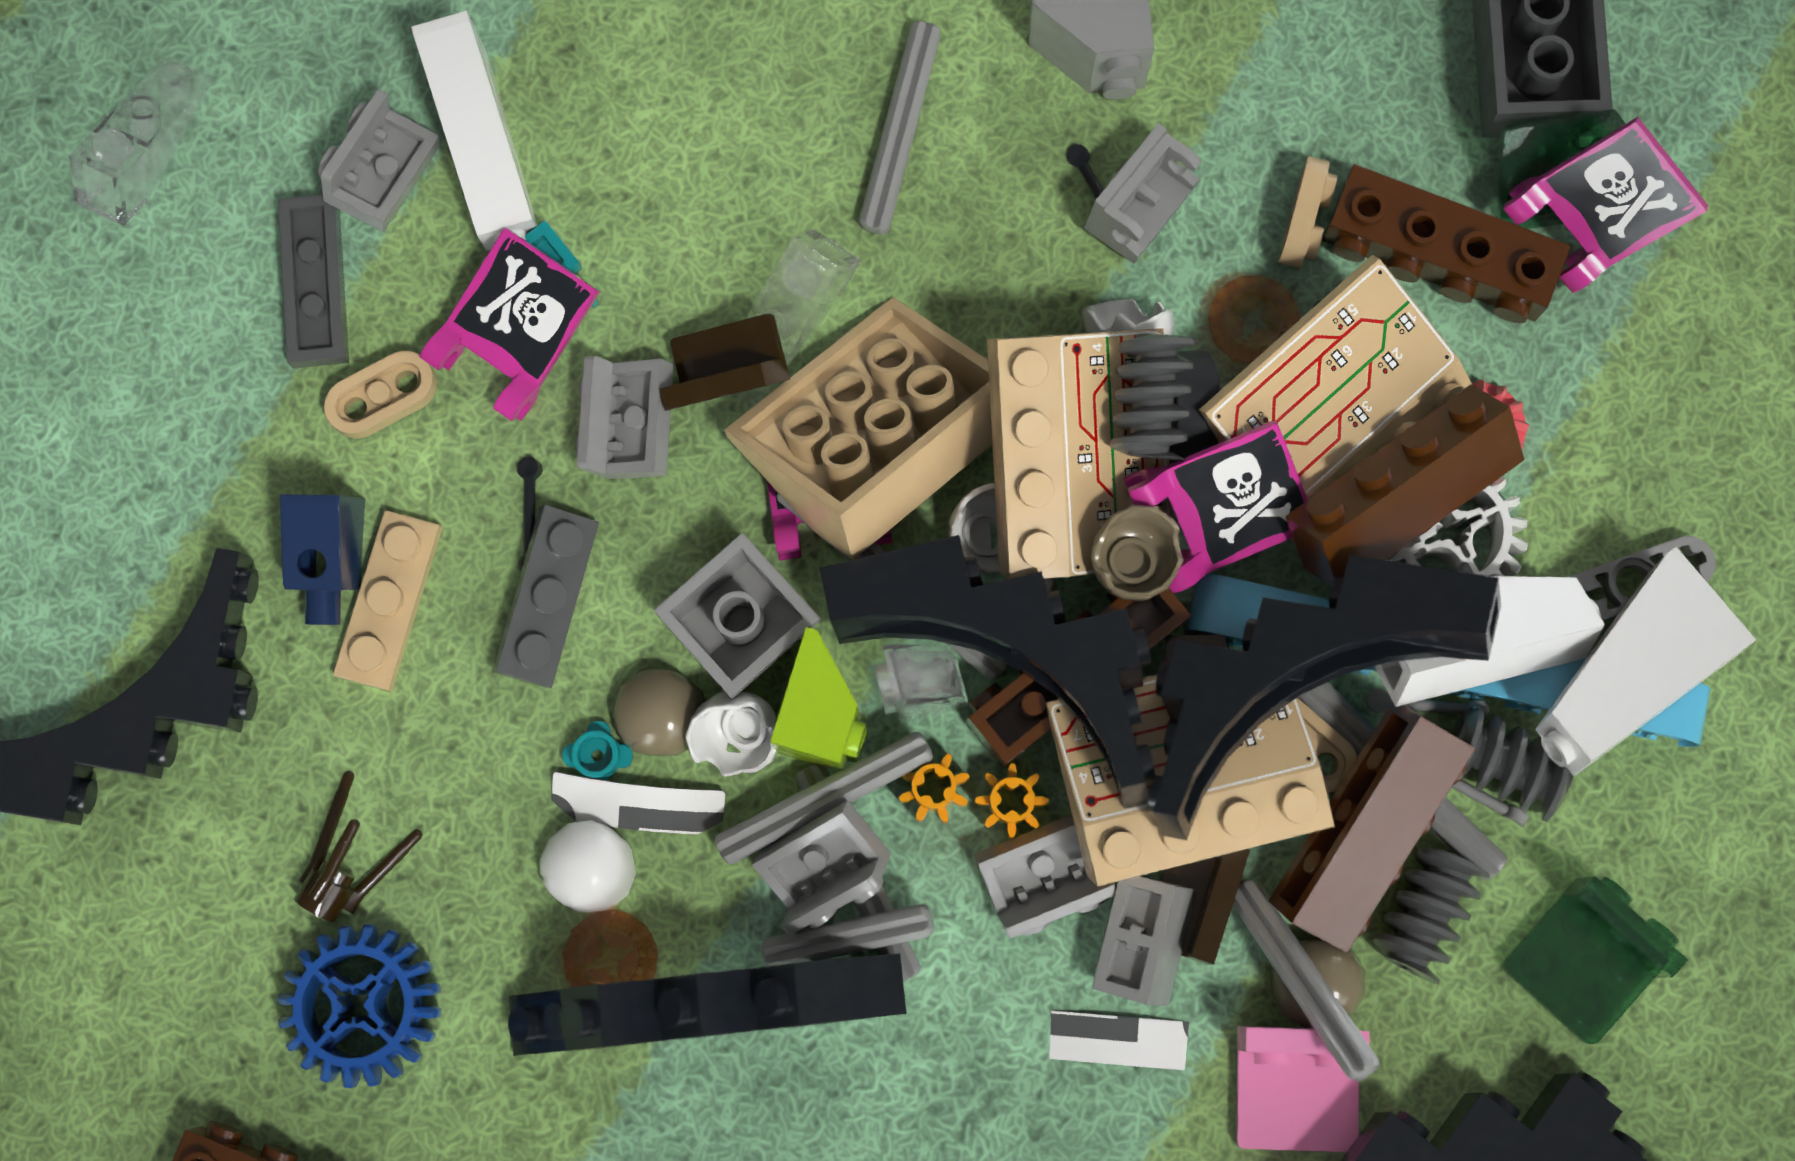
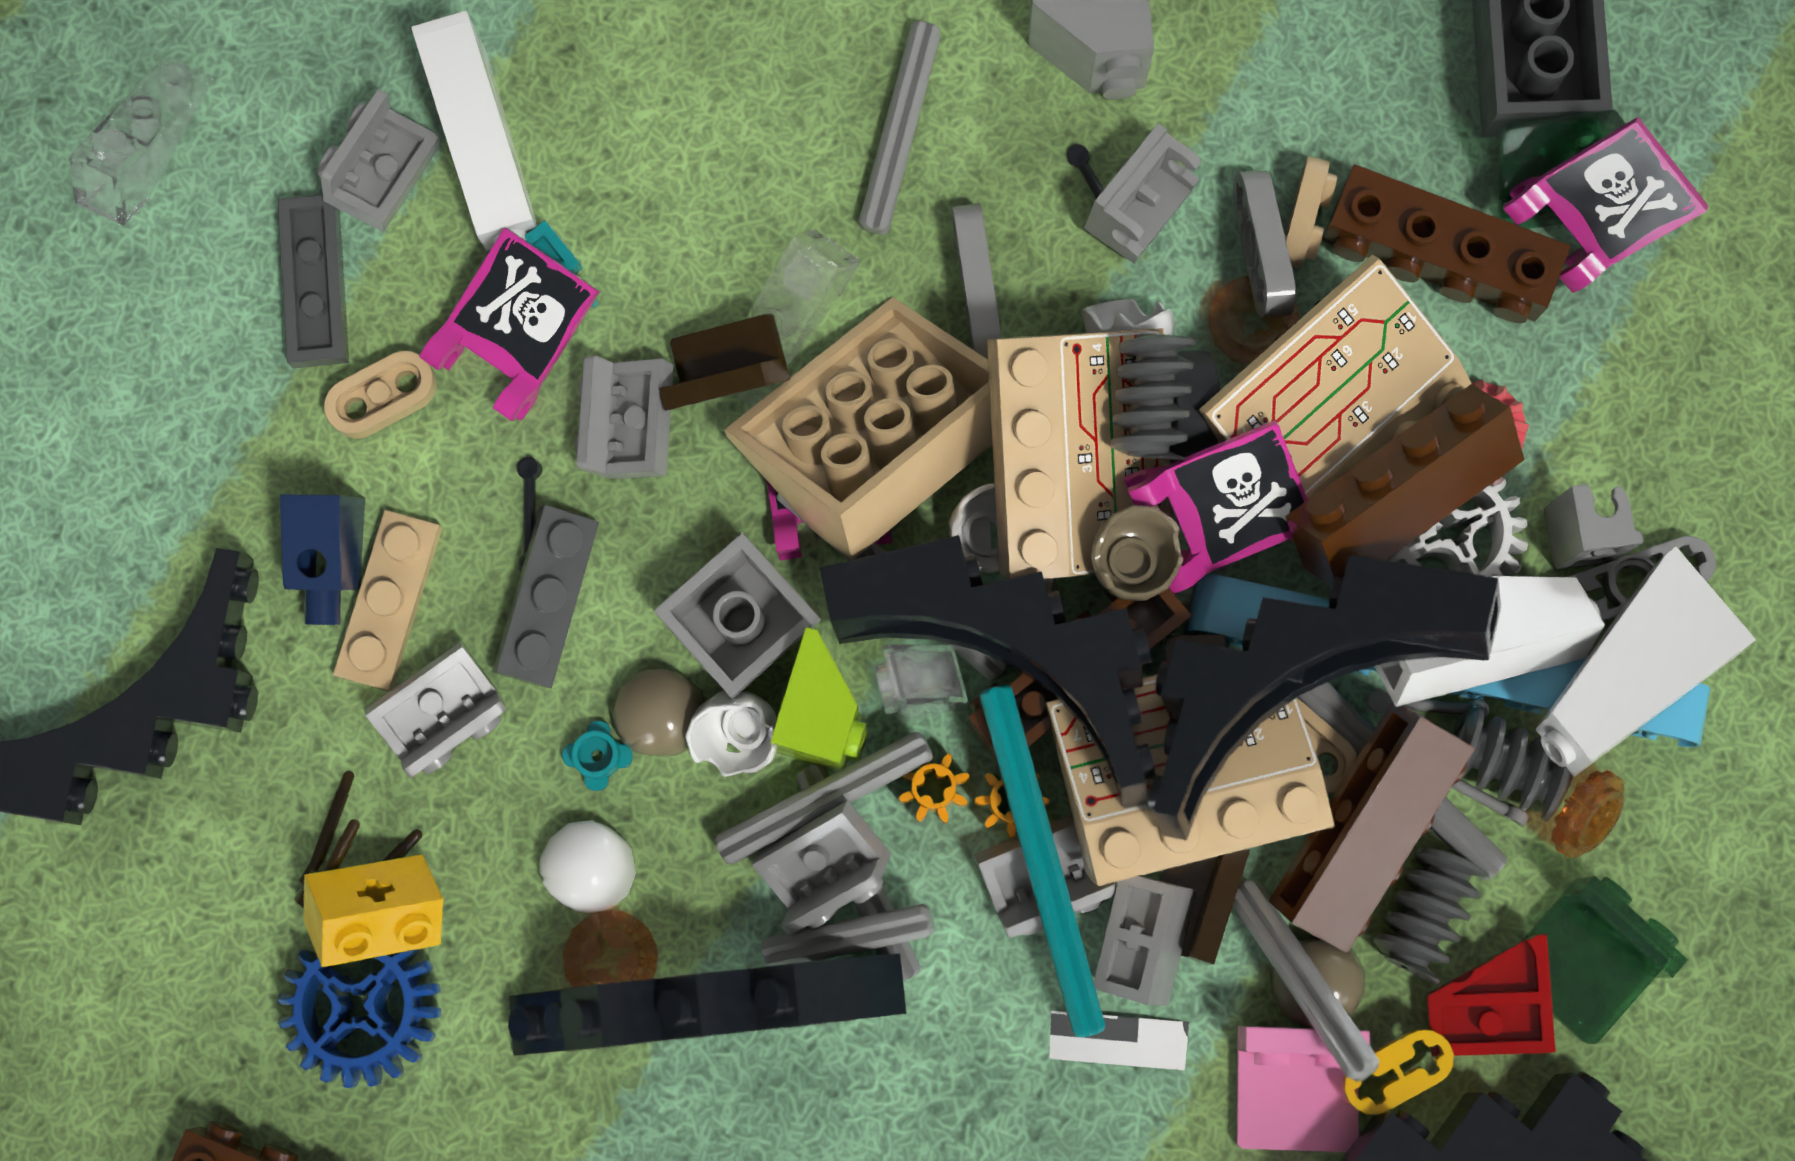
white sticker [551,772,725,834] -> none
none -> yellow brick [304,854,443,967]
none -> light grey bracket [364,641,506,778]
none -> light grey beam [952,203,1002,359]
none -> teal axle [980,684,1105,1038]
none -> light grey beam [1233,170,1295,318]
none -> yellow beam [1343,1028,1454,1115]
none -> red wing [1427,933,1556,1057]
none -> light grey hinge [1544,484,1644,570]
none -> clear orange gear [1551,770,1624,858]

